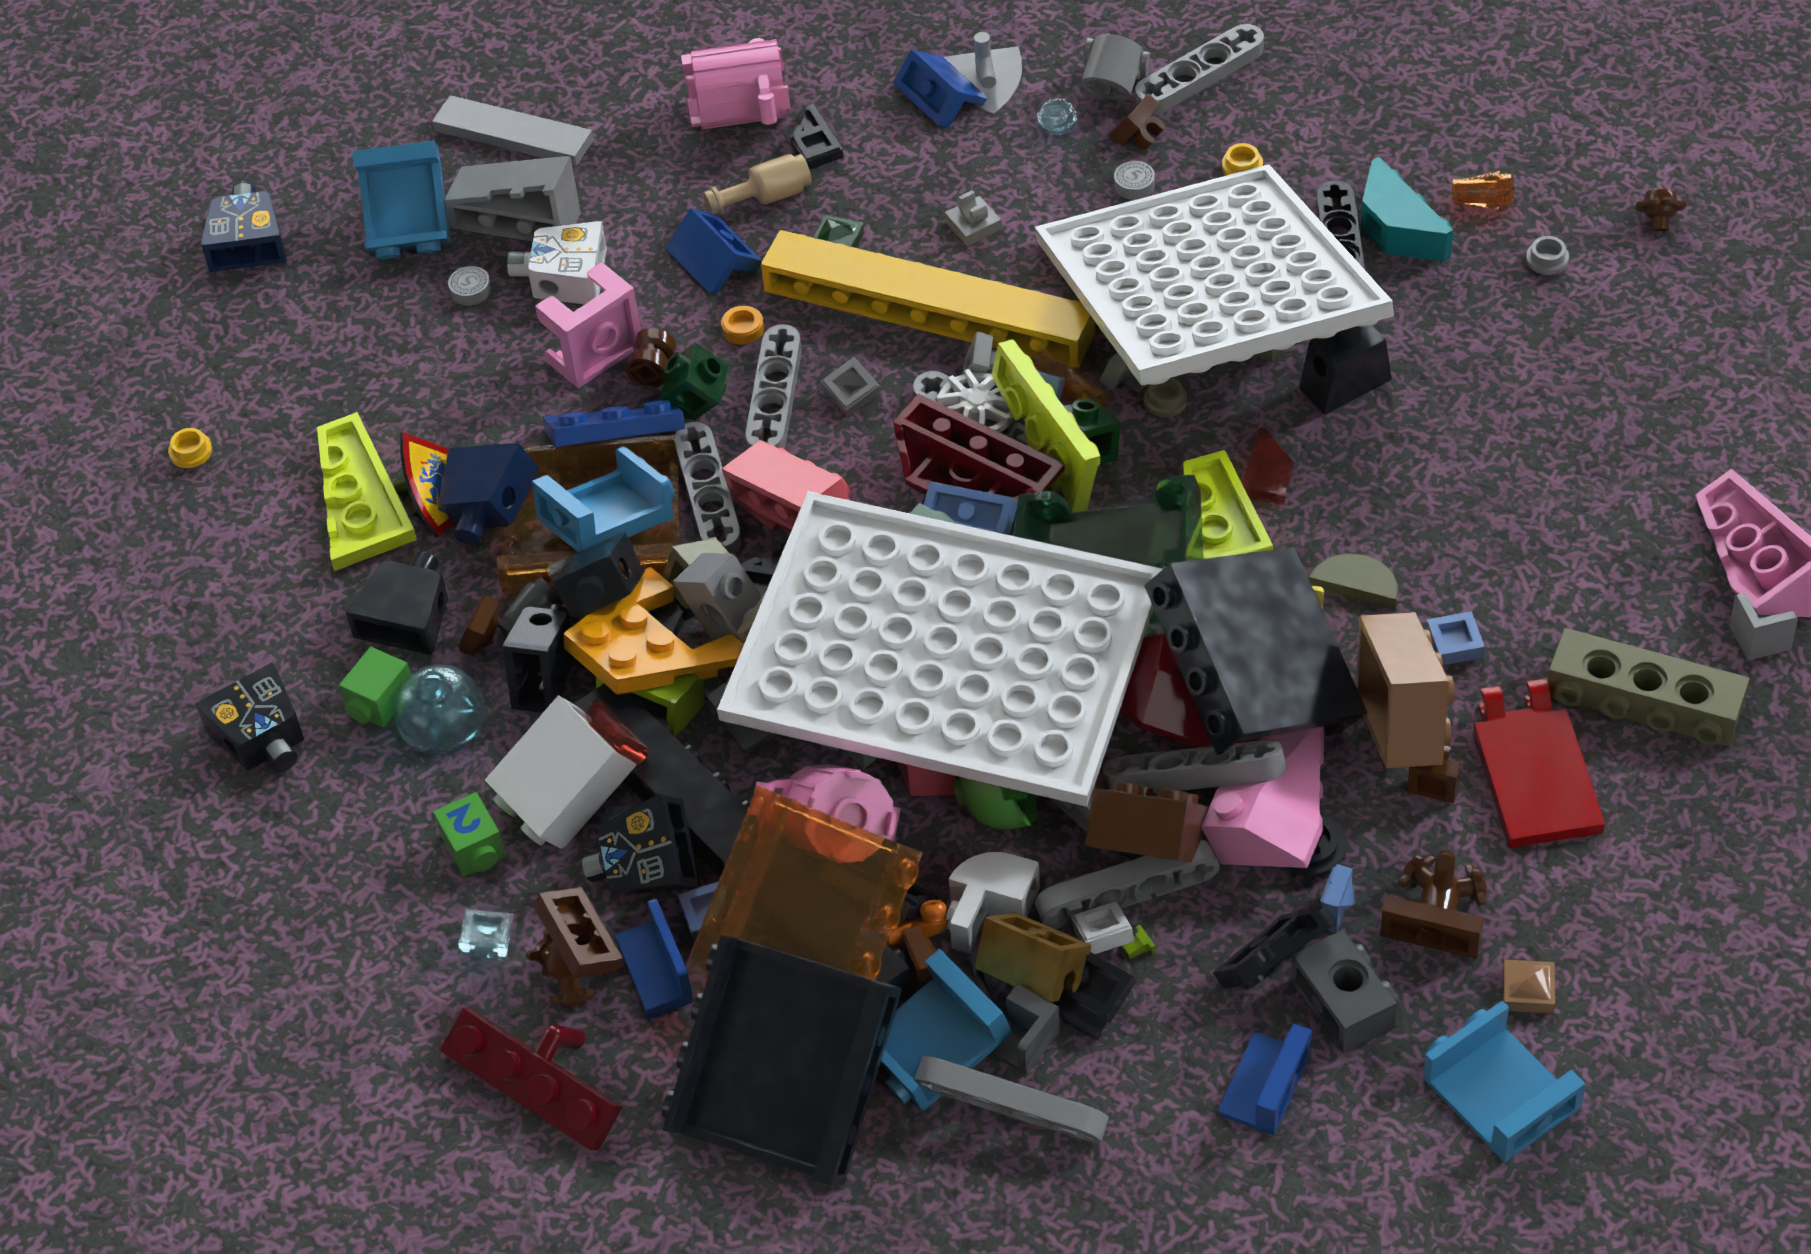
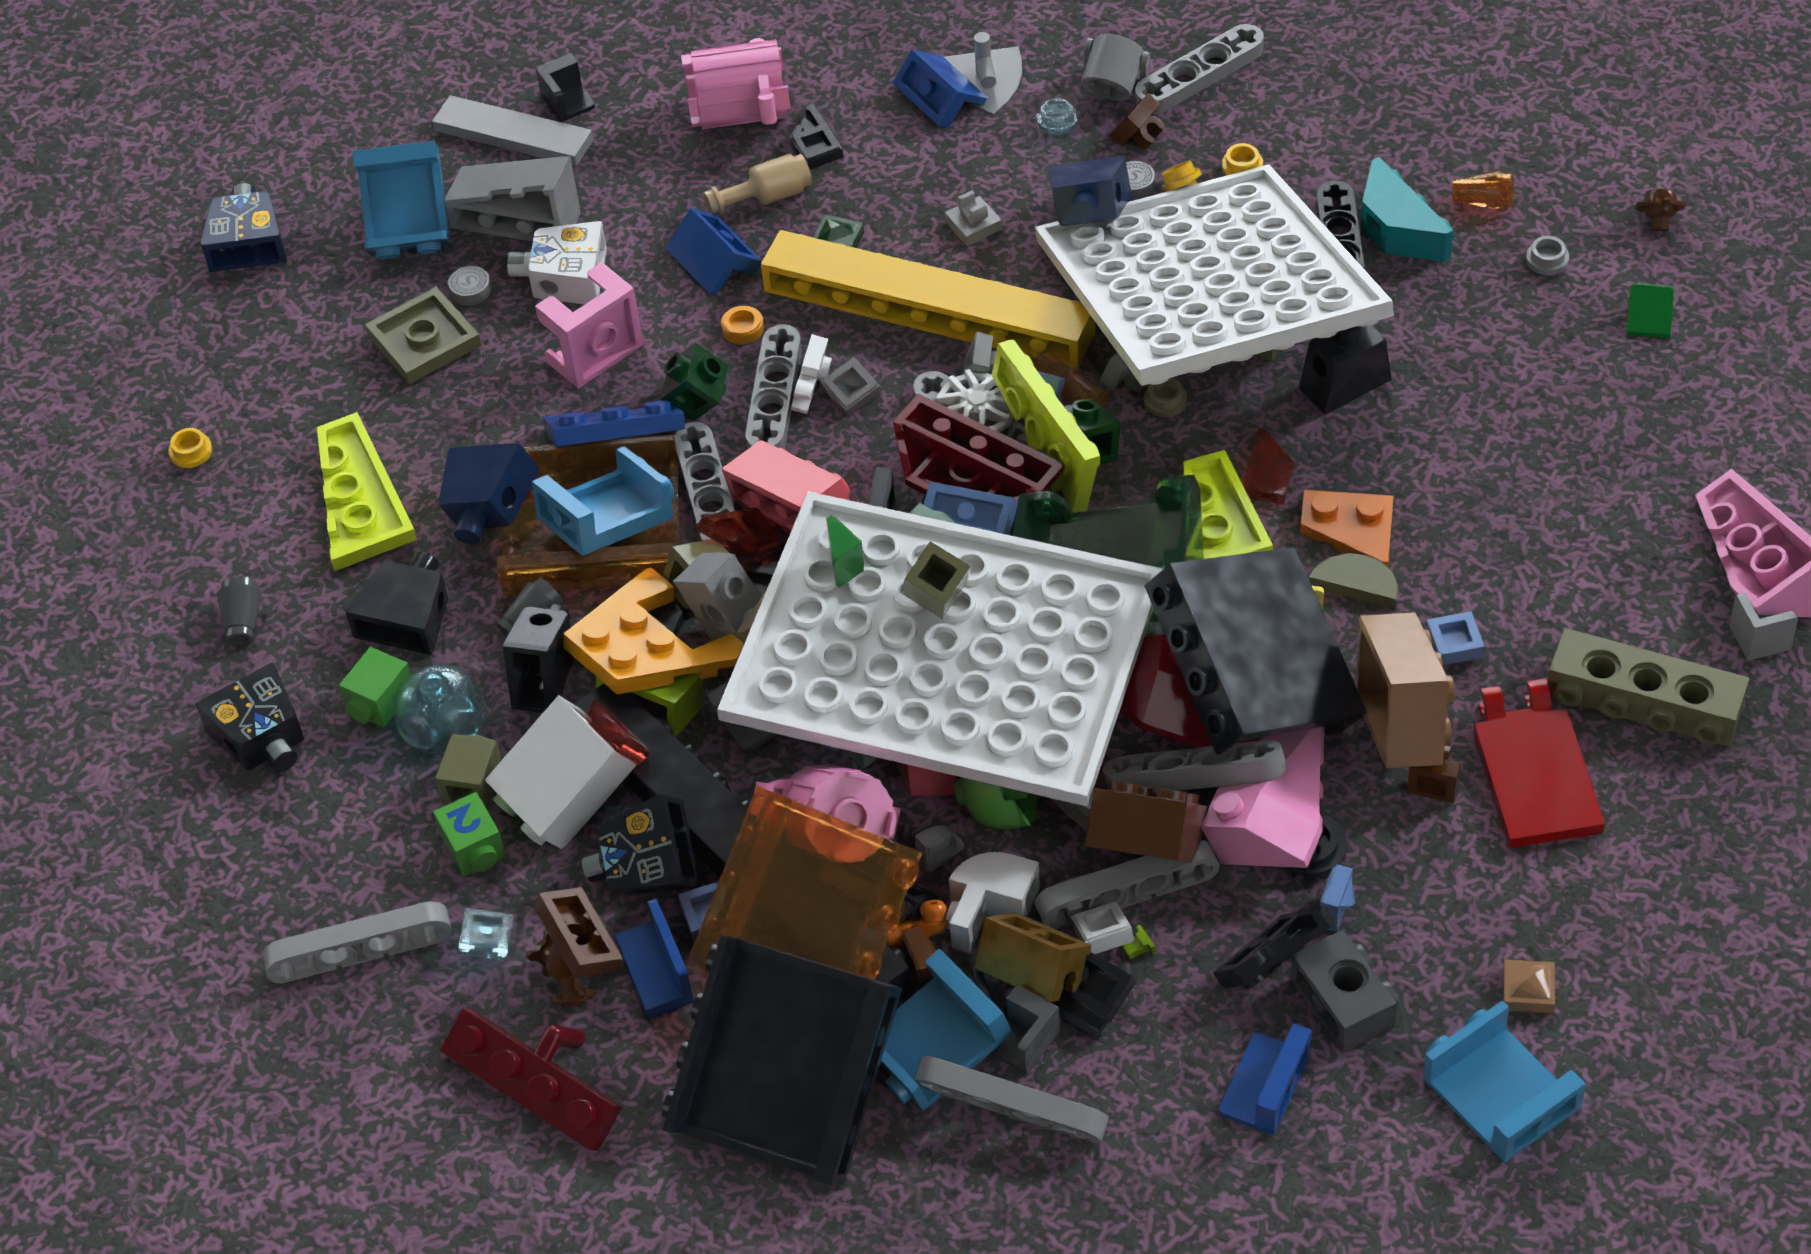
shield [394,432,454,538] -> none
reddish brown tile [458,594,499,655] -> none
black torso [548,531,645,620] -> none
reddish brown wheel [625,328,677,387] -> none
reddish brown piece [1380,850,1487,959] -> none
none -> dark grey cone [217,576,262,645]
none -> light grey beam [263,901,452,984]
none -> olive plate [365,286,482,384]
none -> olive brick [435,734,501,809]
none -> black panel [535,53,595,122]
none -> clear red tile [695,507,781,556]
none -> white plate [790,334,832,414]
none -> green slope [826,515,864,588]
none -> black tile [868,467,896,510]
none -> olive brick [903,541,970,619]
none -> light grey tile [915,825,964,872]
none -> dark blue torso [1047,155,1132,226]
none -> yellow plate [1161,160,1202,192]
none -> orange wing [1300,489,1394,567]
none -> green slope [1626,283,1674,339]

